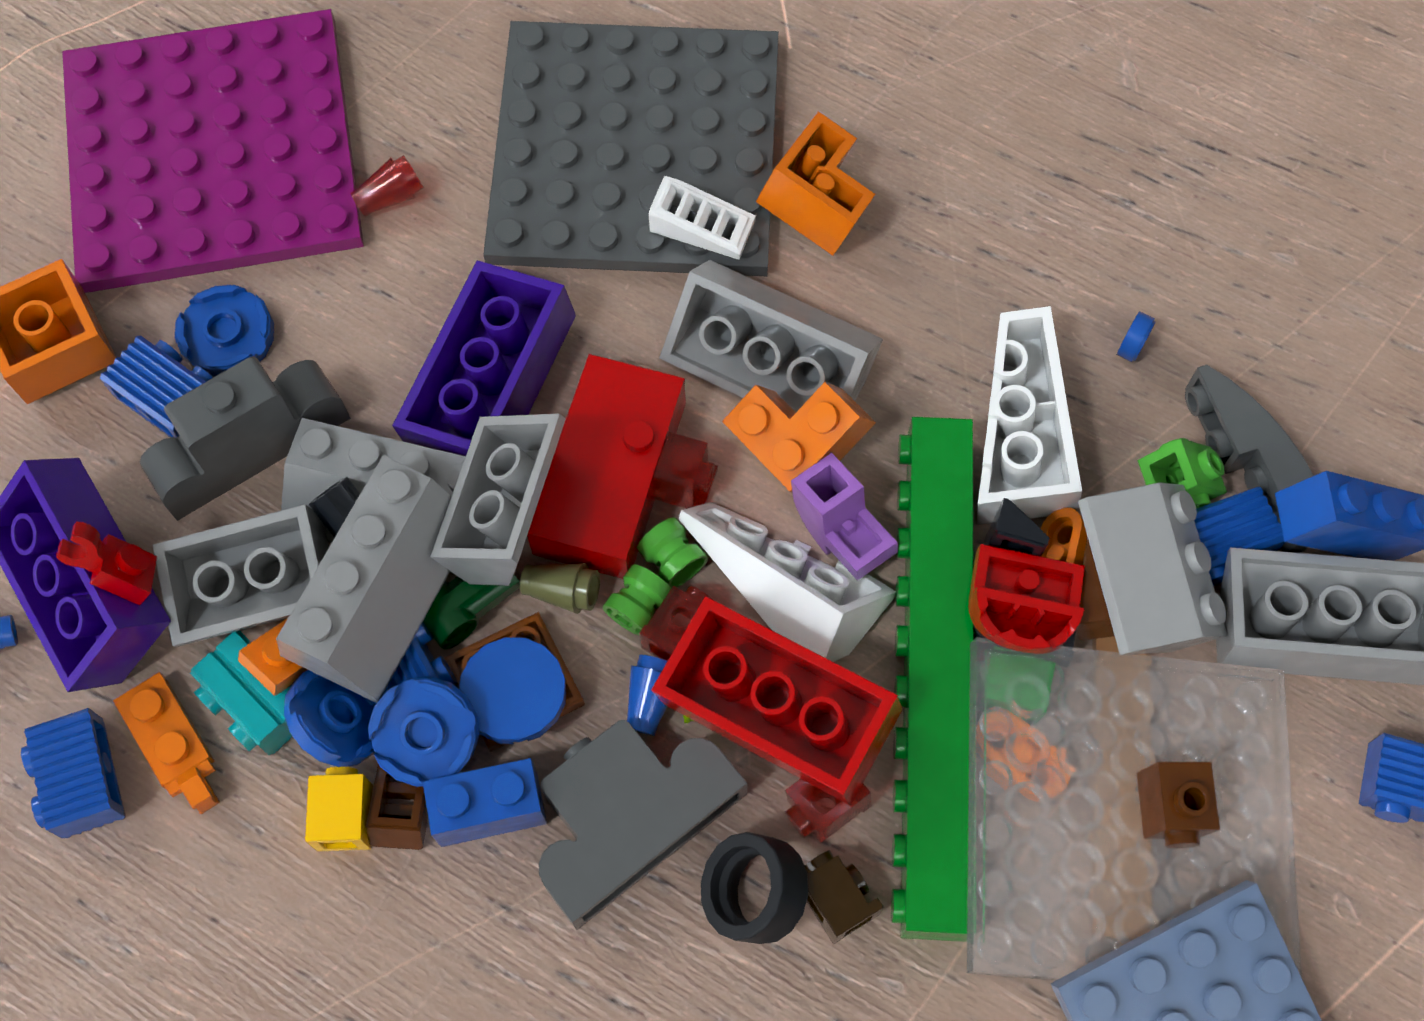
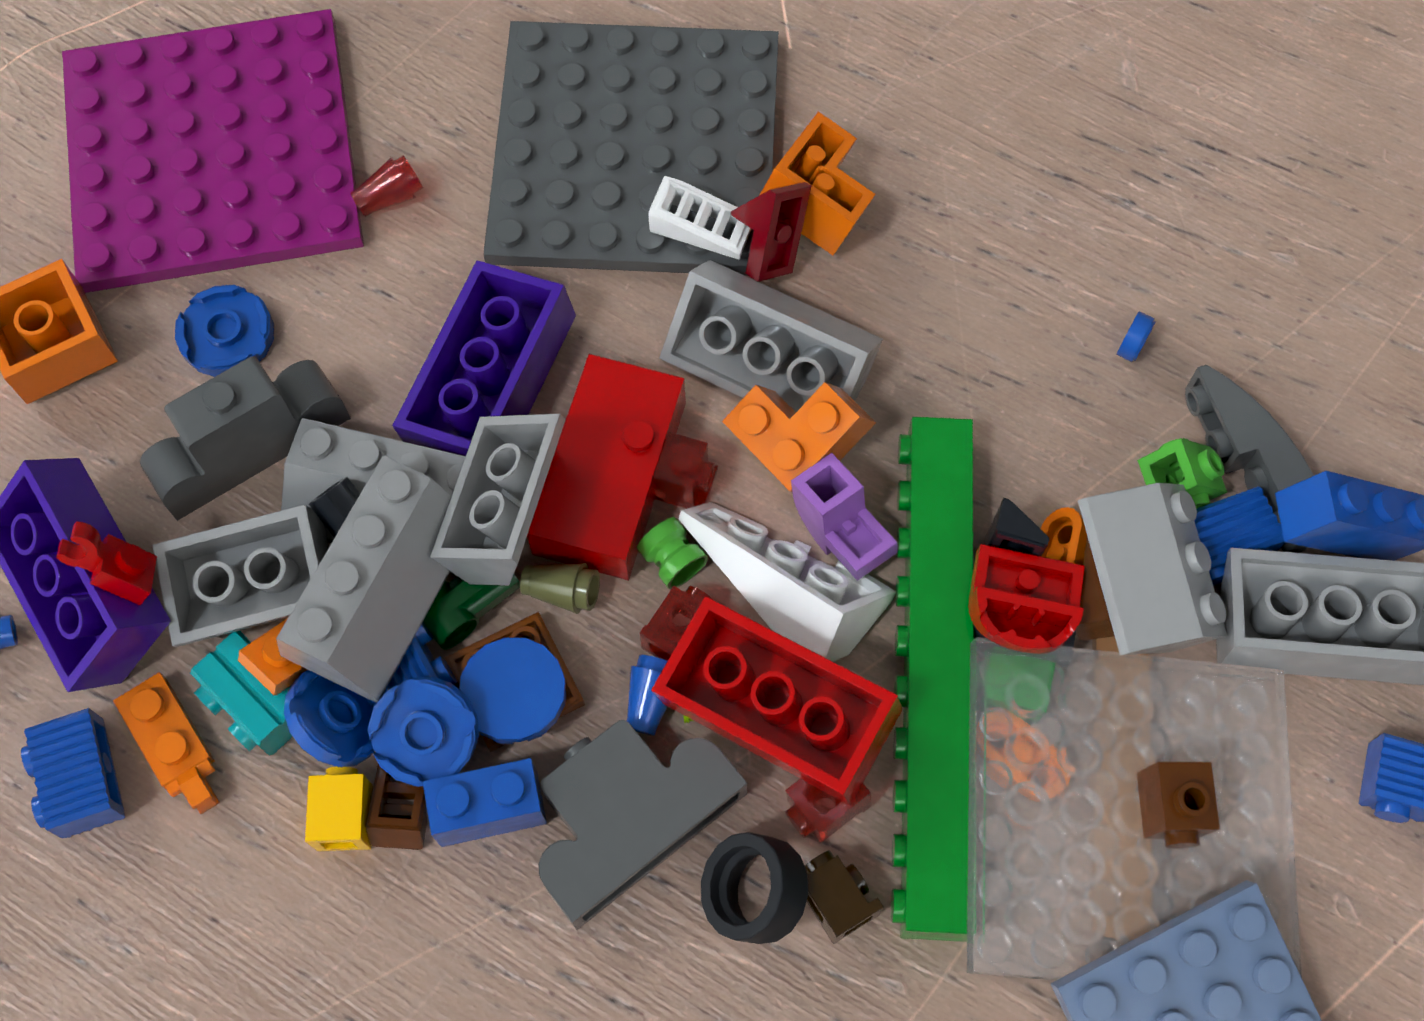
blue brick [100,335,213,437] -> none
bright green wheel [602,564,674,637] -> none
white wedge [977,306,1082,525] -> none
none -> dark red slope [730,182,812,282]

